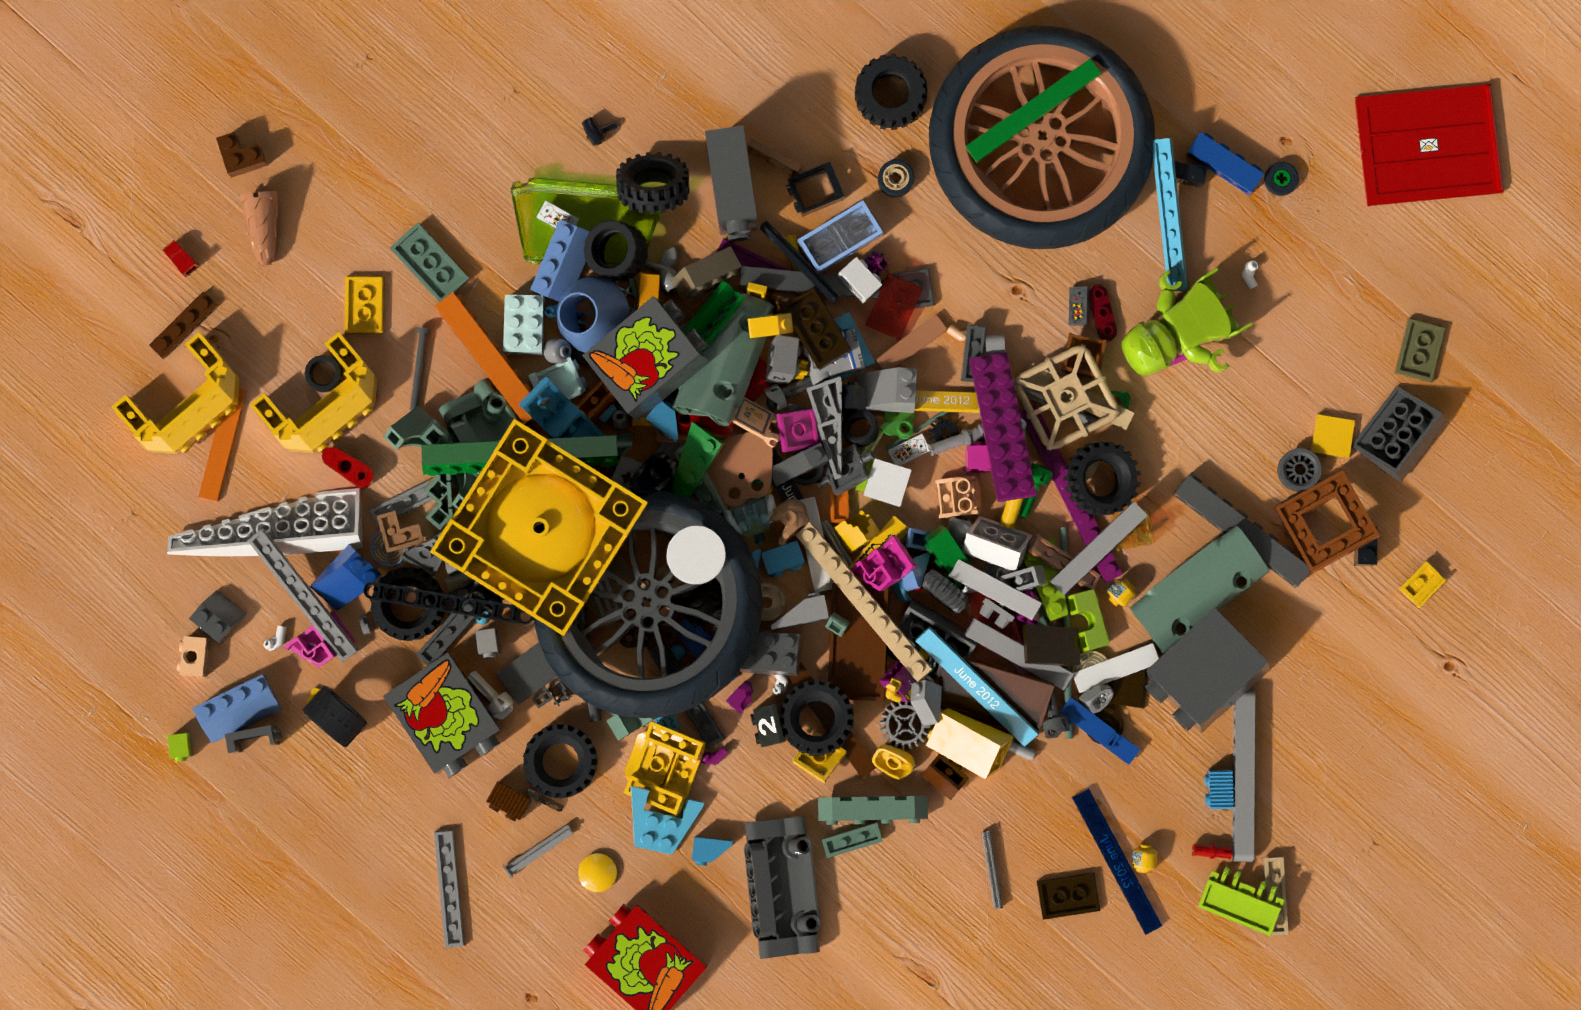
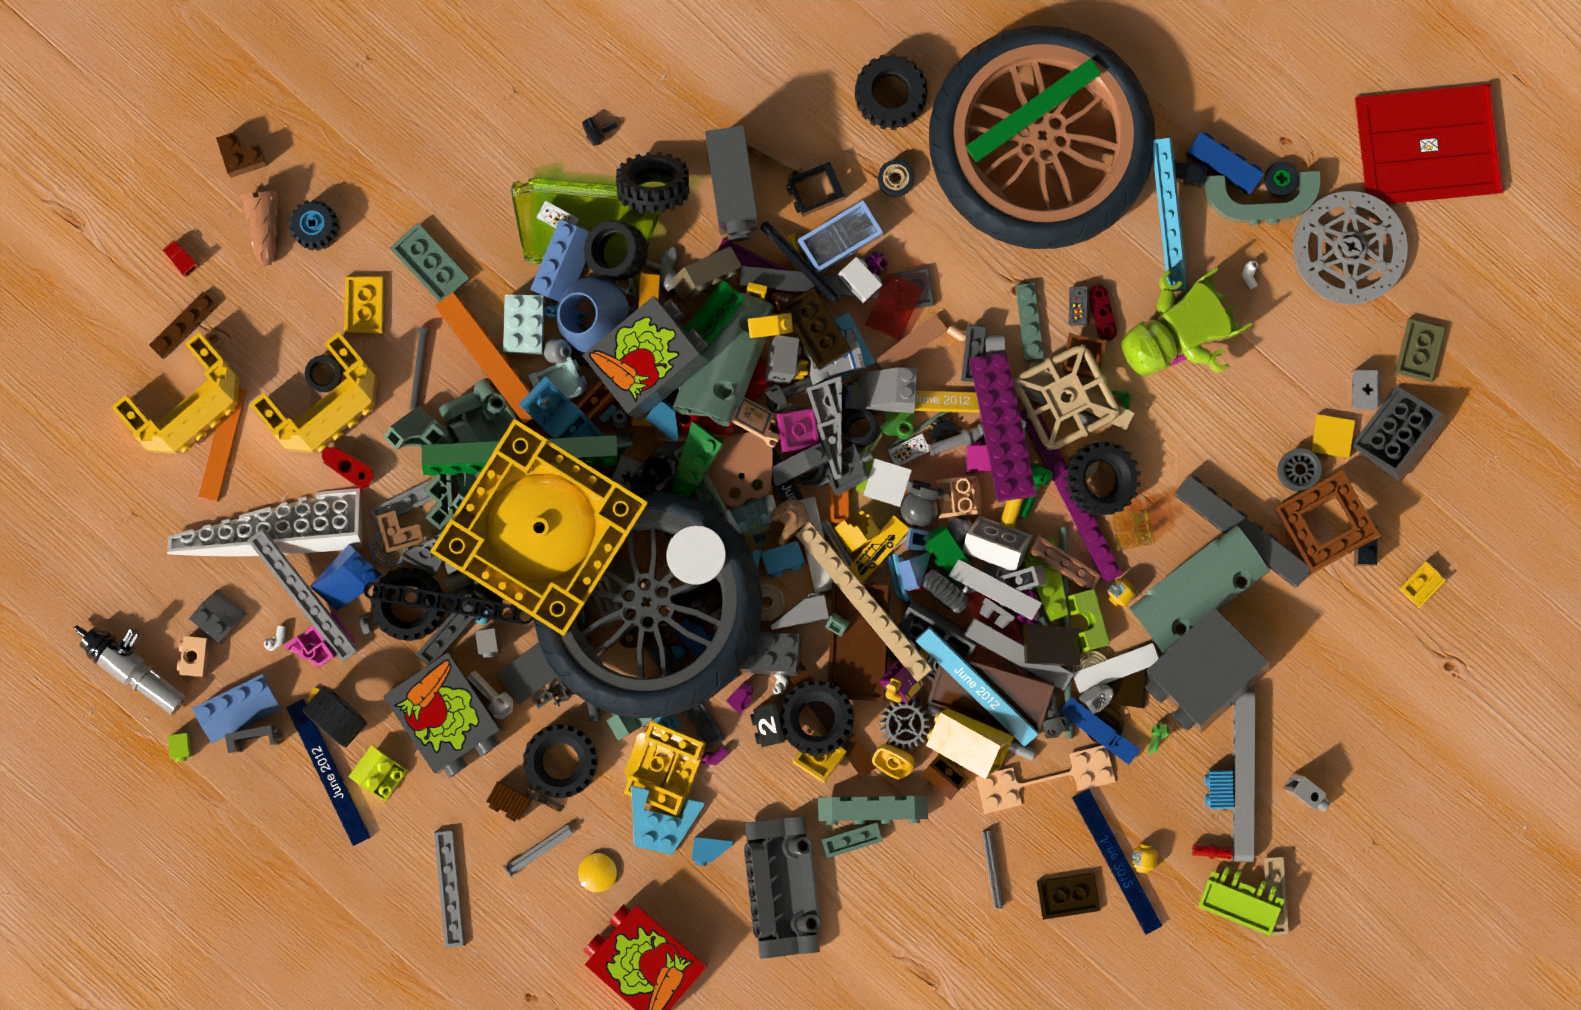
dark pink slope [850,536,917,591] -> none
light grey slope [911,680,942,726] -> none
light grey tile [1050,501,1148,595] -> none
none -> light grey piece [74,625,187,716]
none -> clear blue tile [286,699,371,846]
none -> black wheel [289,200,340,251]
none -> neon yellow slope [349,745,408,802]
none -> dark grey tile [900,479,944,527]
none -> light nougat hinge [975,745,1115,814]
none -> sand green plate [1015,283,1044,361]
none -> bright green plate [1148,722,1169,755]
none -> sand green arch [1204,171,1320,226]
none -> light grey torso [1282,773,1330,812]
none -> light grey piece [1293,191,1408,305]
none -> light grey brick [1351,370,1381,411]

